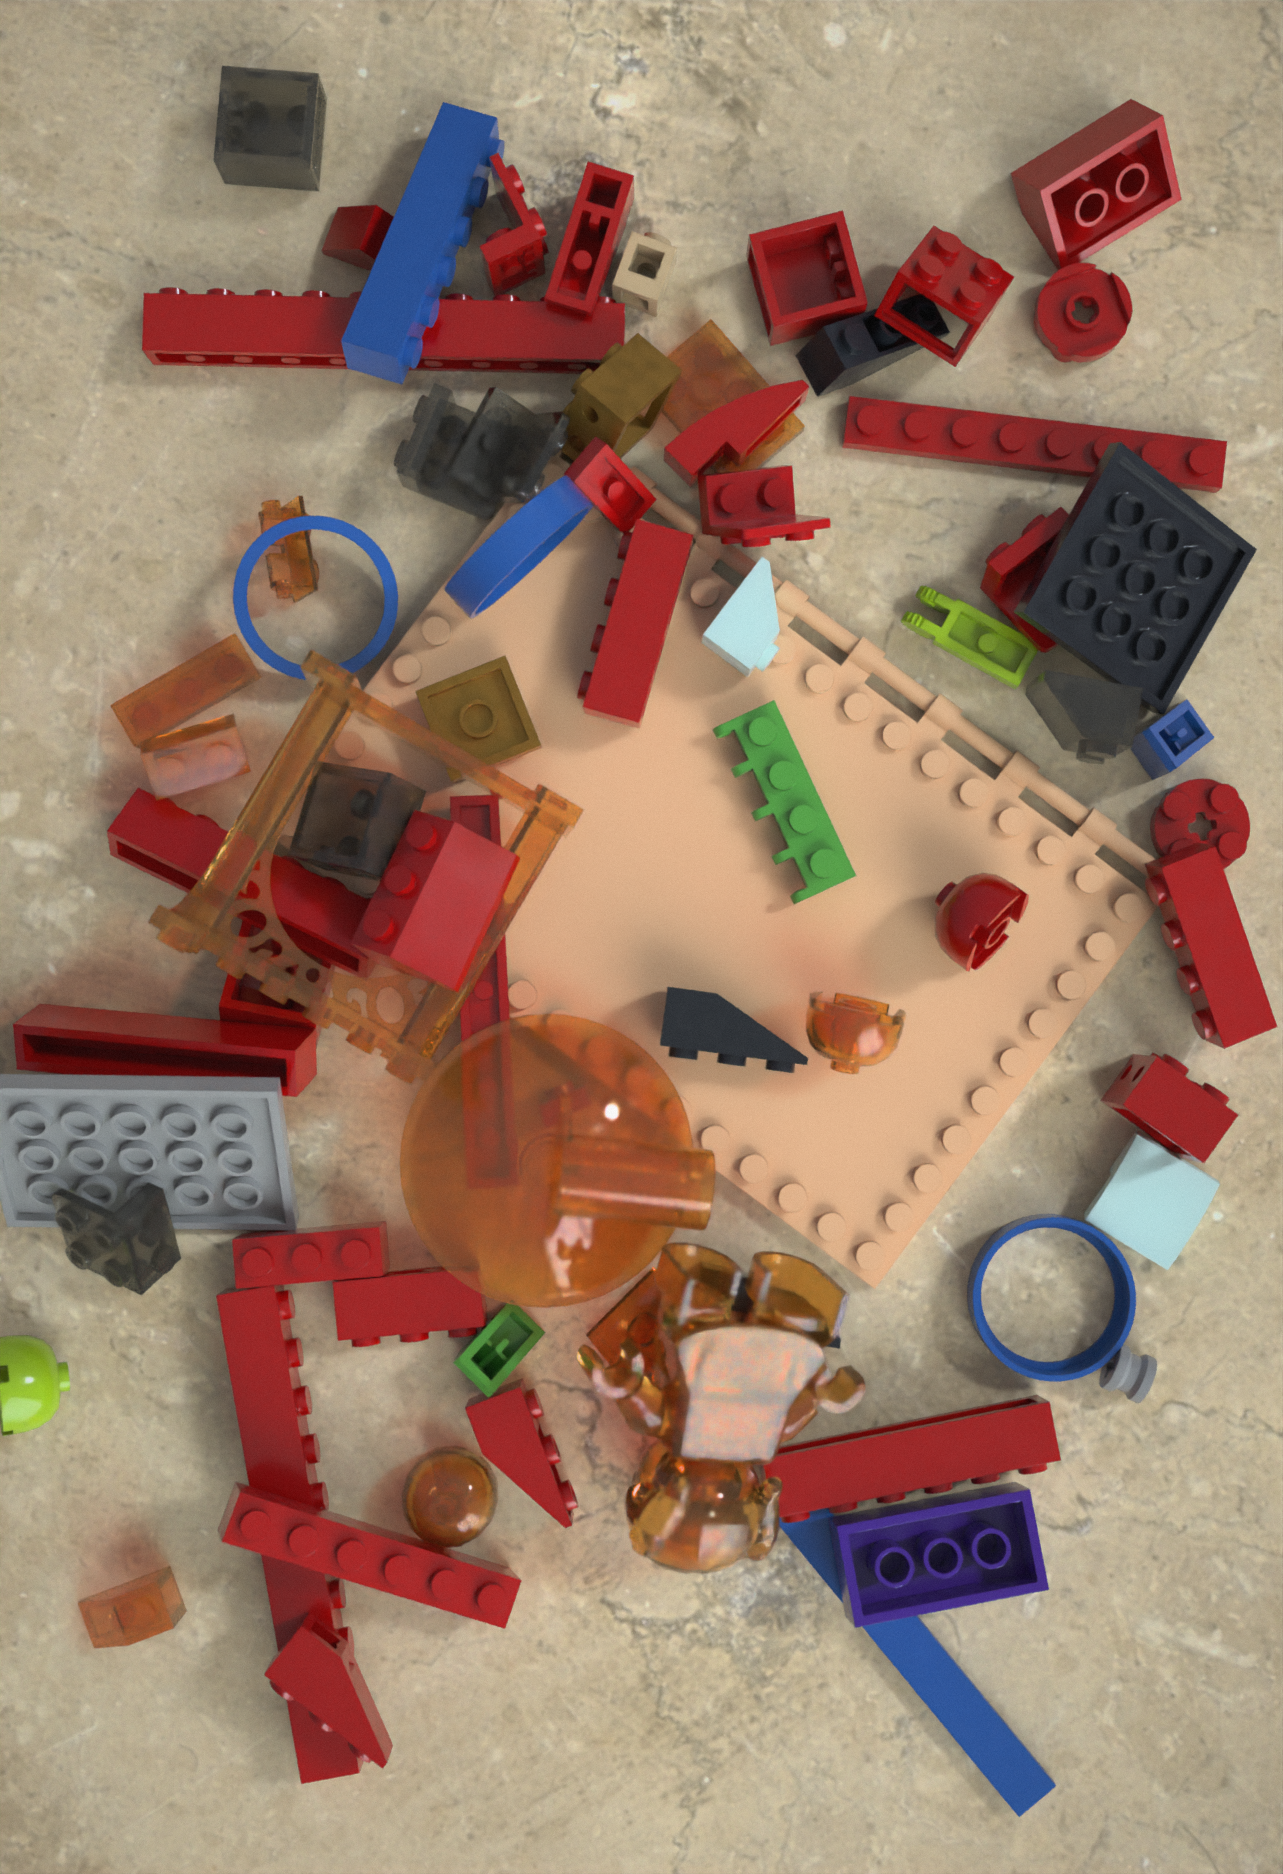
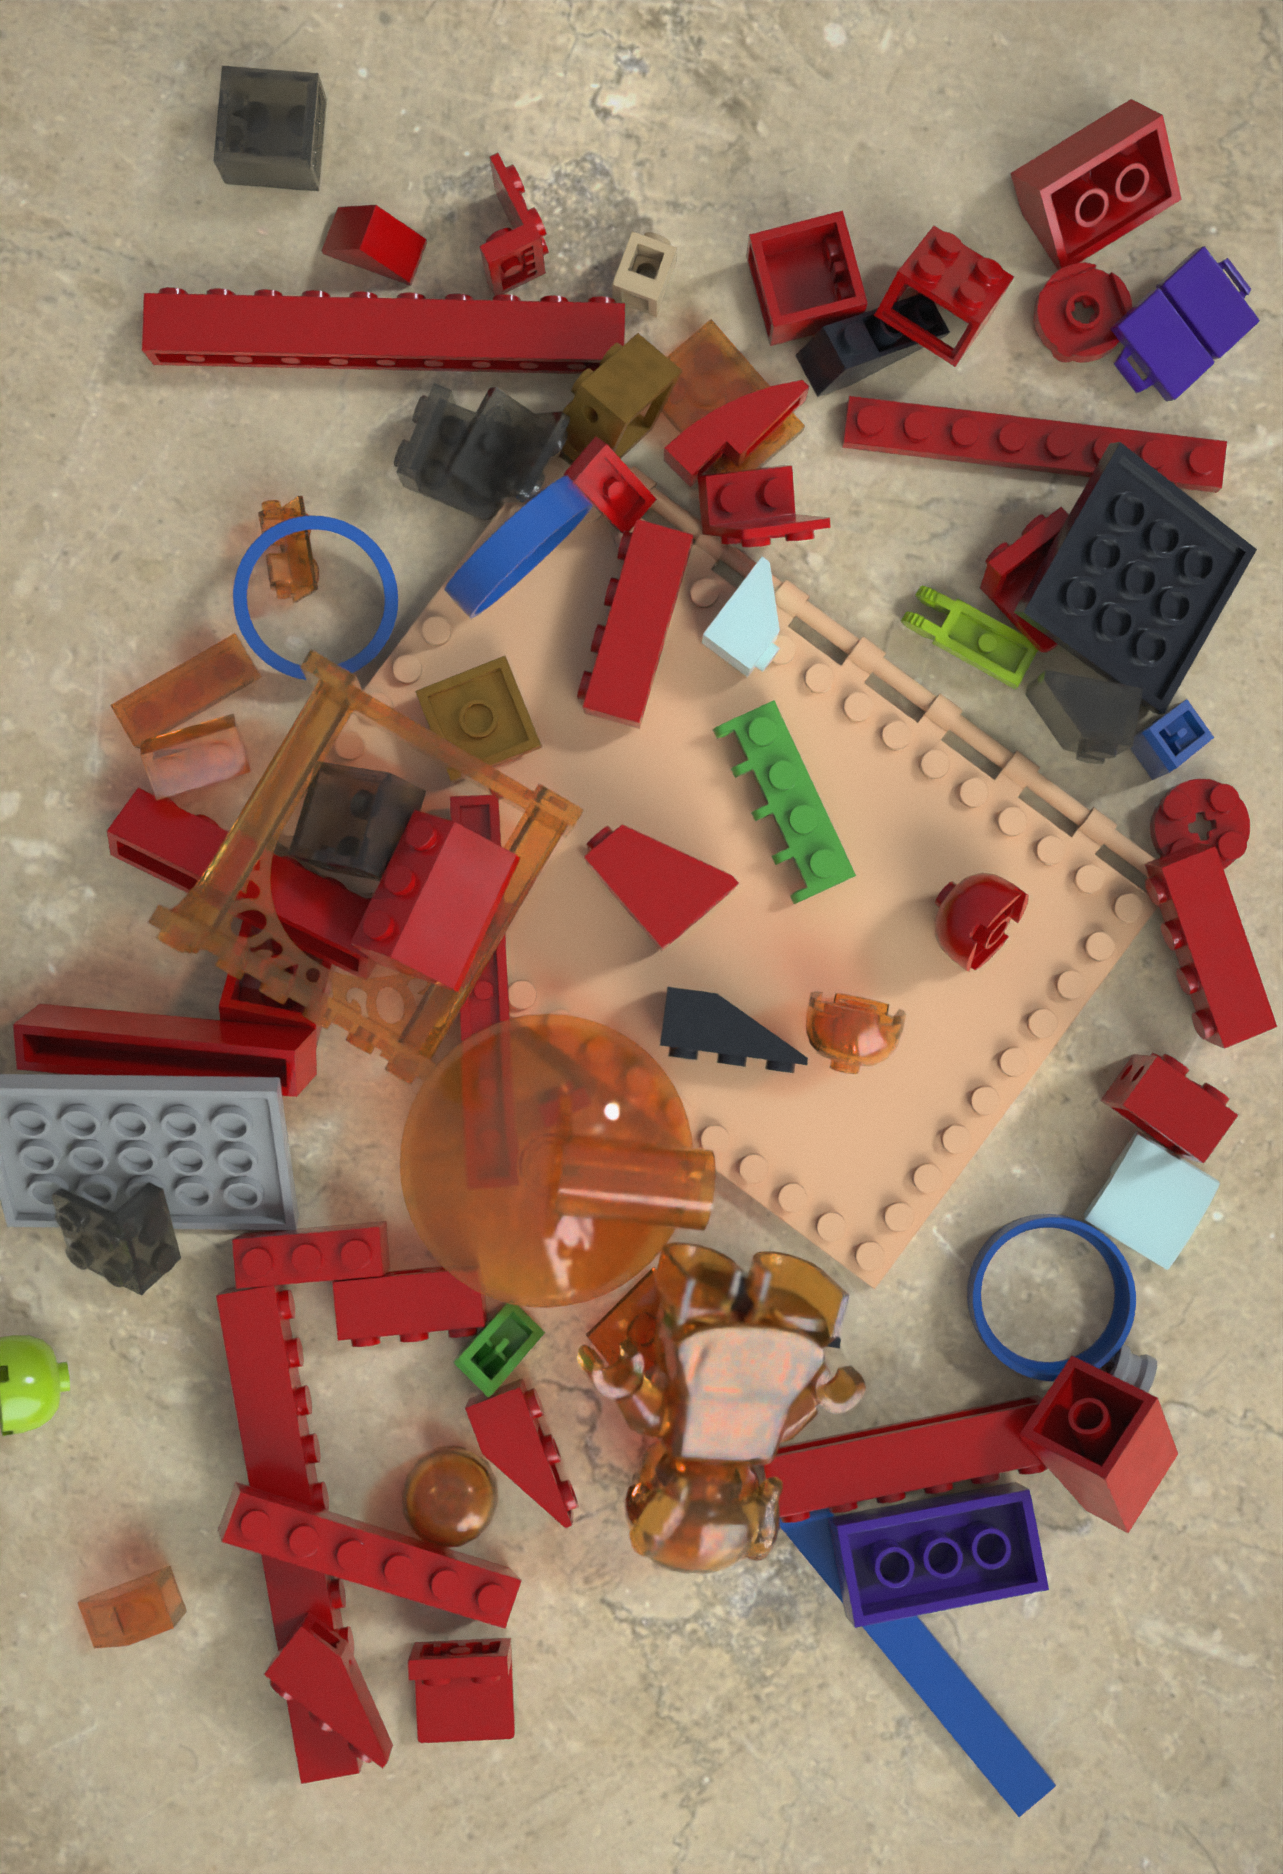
blue brick [341,102,505,385] -> none
red slope [544,161,634,316] -> none
none -> red bracket [408,1638,515,1743]
none -> red slope [584,824,739,952]
none -> red slope [1019,1356,1178,1533]
none -> dark purple piece [1111,246,1260,402]

